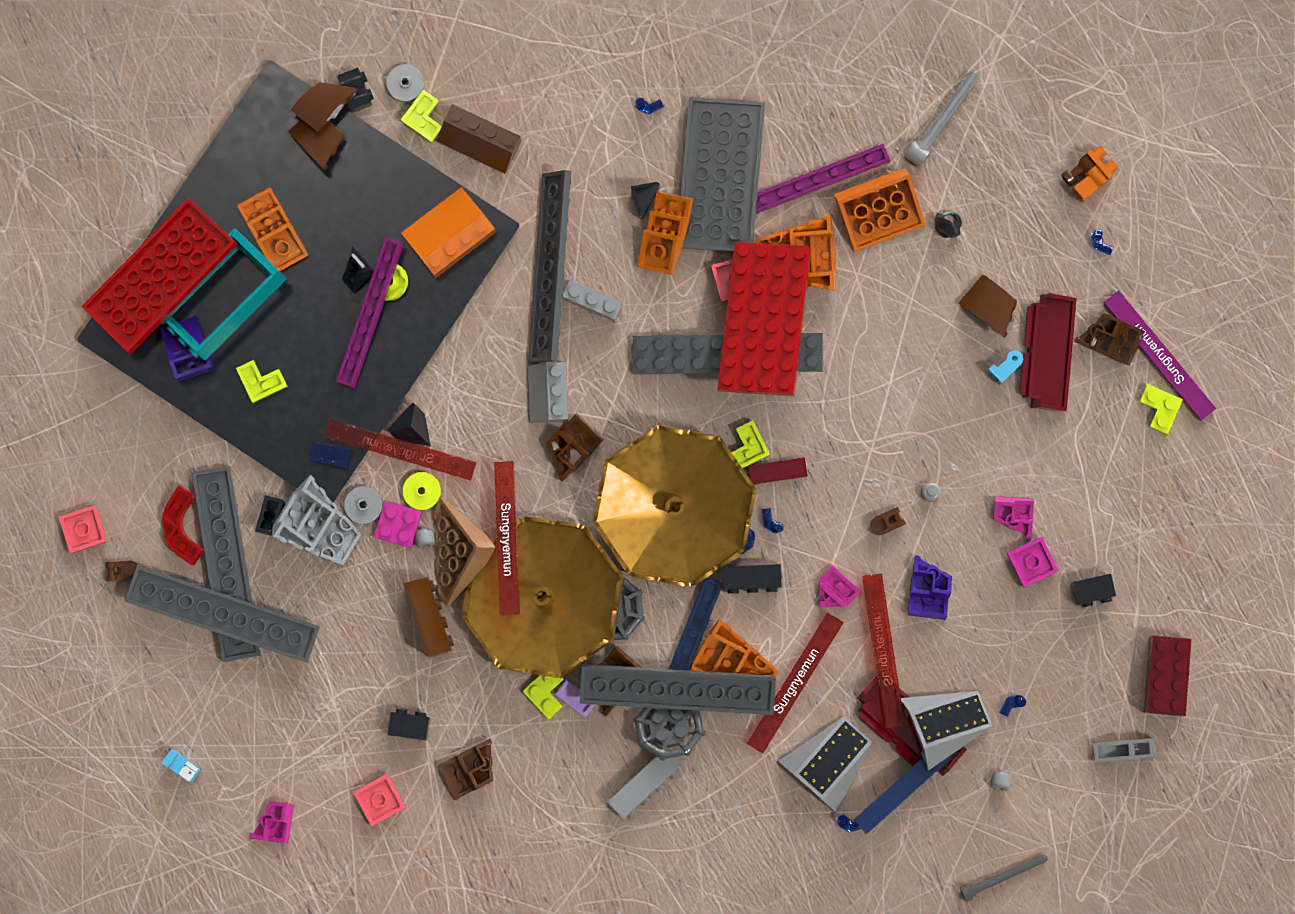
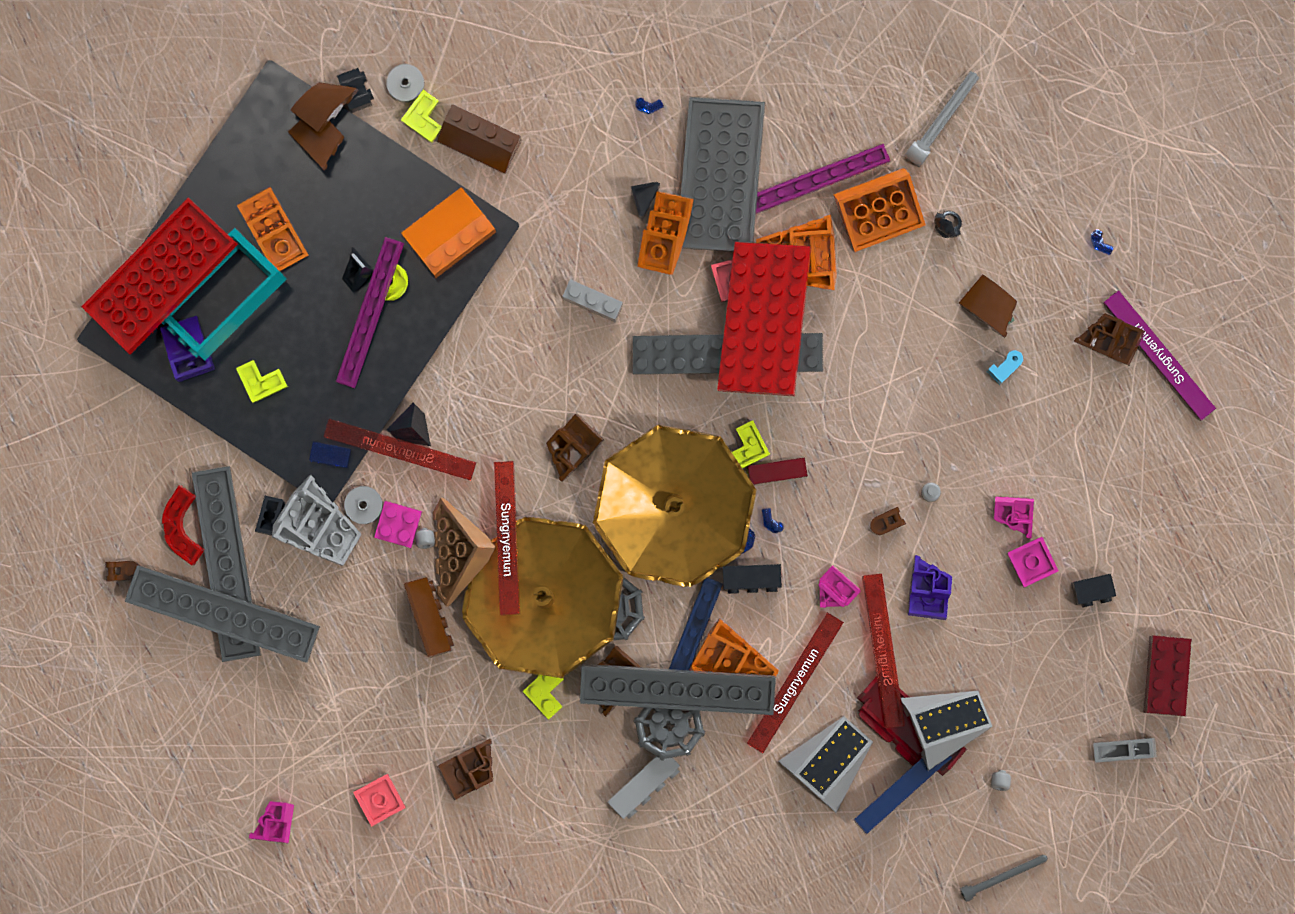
coral plate [59,505,108,554] -> none
medium azure leg [162,749,201,783] -> none
black brick [388,709,430,741] -> none
neon yellow plate [403,472,441,510] -> none
dark grey plate [528,170,571,363] -> none
light grey slope [528,362,569,423] -> none
lavender tile [555,679,596,718] -> none
clear blue arm [837,814,860,833] -> none
clear blue arm [999,695,1026,717] -> none
dark red slope [1020,293,1077,412] -> none
orange hips [1061,146,1118,203] -> none
neon yellow plate [1139,384,1183,435] -> none

